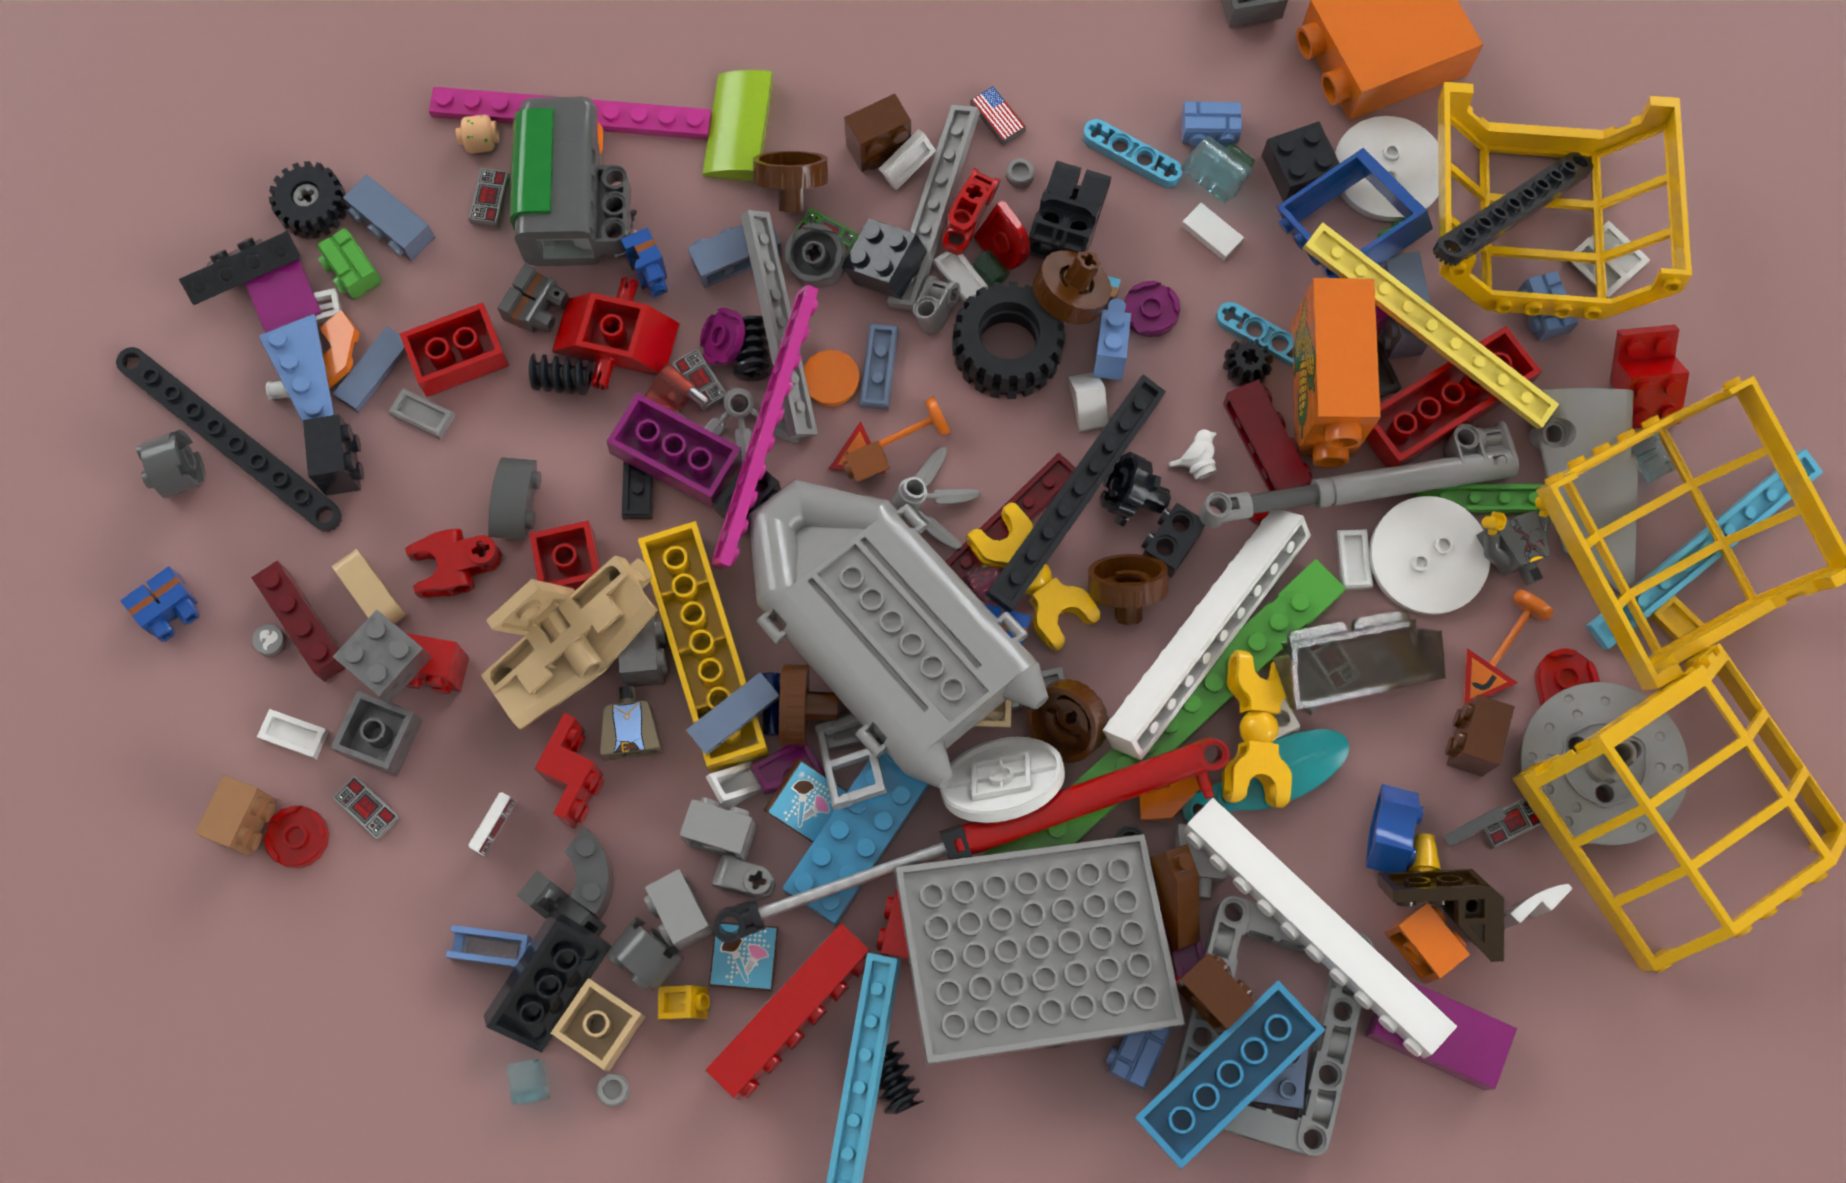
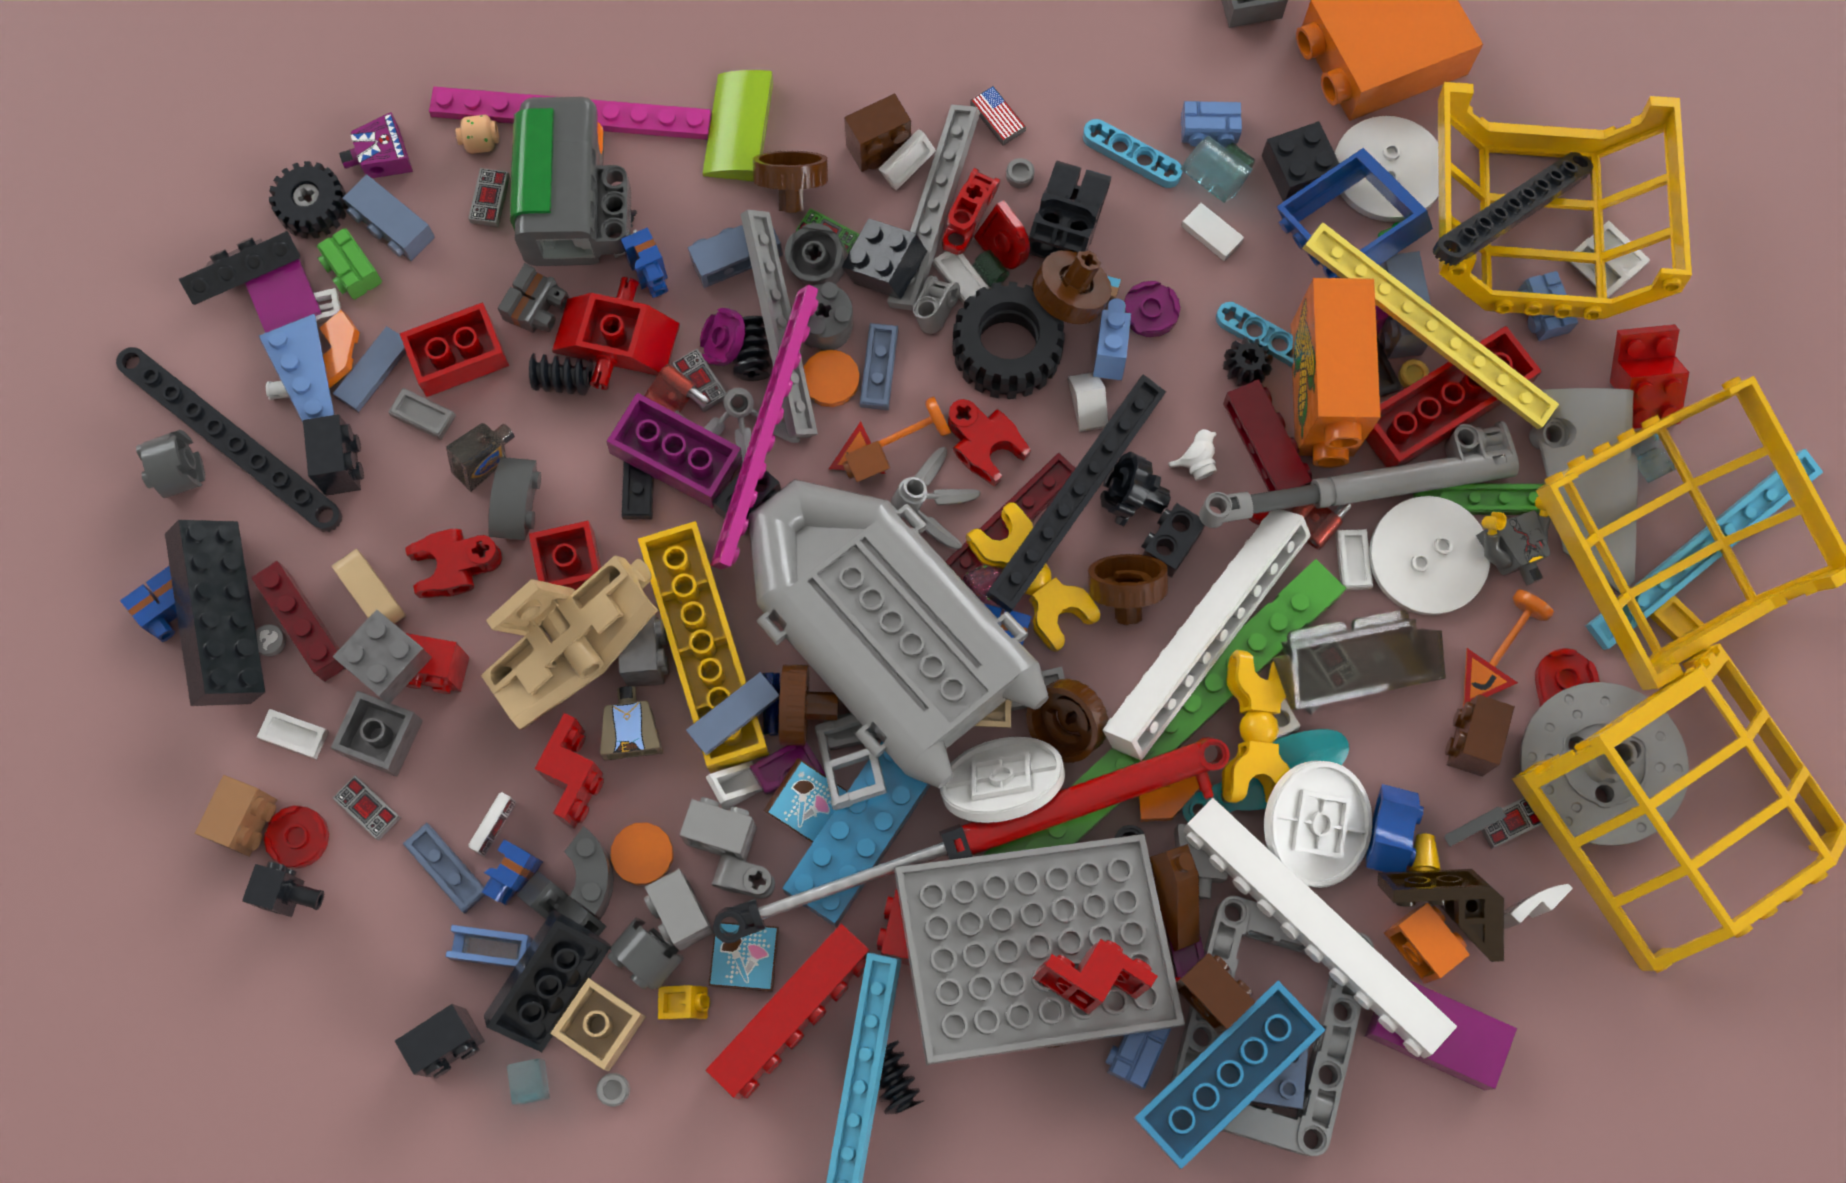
none -> black brick [165,520,265,706]
none -> black brick [242,861,325,917]
none -> magenta torso [339,112,413,178]
none -> black brick [395,1004,485,1079]
none -> sand blue tile [403,823,485,914]
none -> clear smoke torso [446,423,515,492]
none -> blue hips [482,839,543,905]
none -> orange tile [611,822,673,885]
none -> dark grey brick [804,282,854,351]
none -> red piece [948,399,1031,486]
none -> red bracket [1033,939,1158,1014]
none -> white plate [1264,761,1372,888]
none -> clear red piece [1290,504,1351,550]
none -> light yellow tile [1398,359,1429,388]

